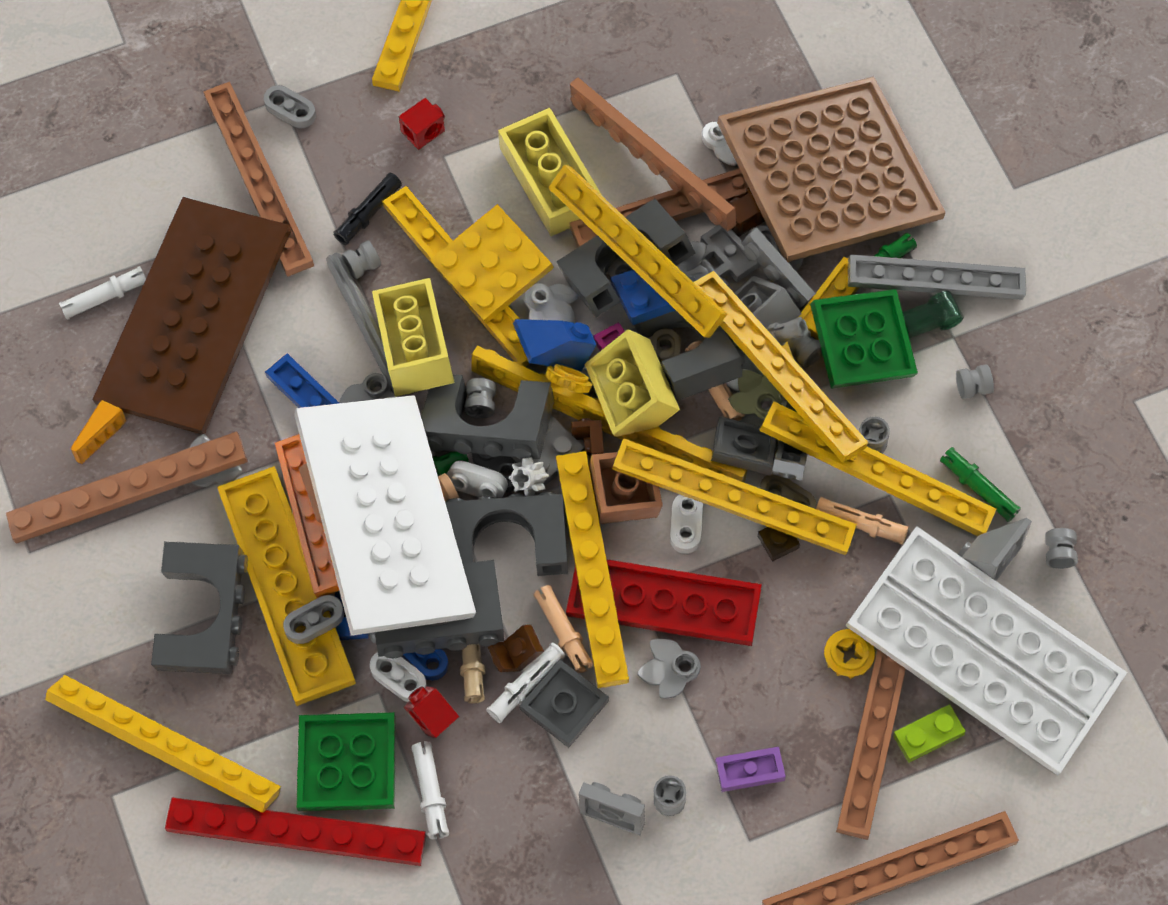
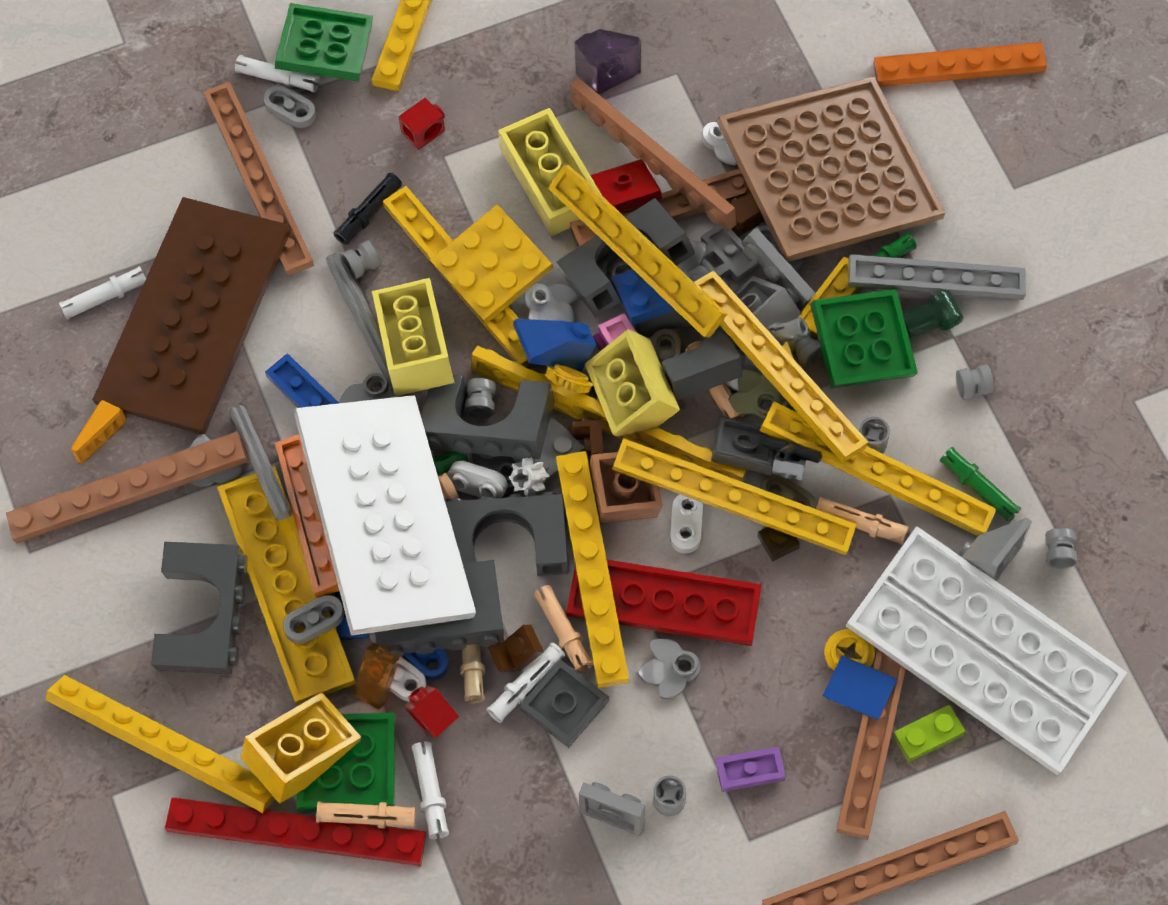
none -> light grey axle [229,405,291,521]
none -> white pin [235,55,320,93]
none -> yellow slope [241,692,361,804]
none -> green plate [275,3,373,82]
none -> light nougat pin [316,801,416,829]
none -> clear orange plate [353,642,400,710]
none -> clear purple slope [574,29,641,94]
none -> red plate [590,159,662,212]
none -> bright pink plate [598,313,635,345]
none -> black piece [762,435,822,463]
none -> blue sticker [822,656,897,720]
none -> orange plate [873,42,1047,87]

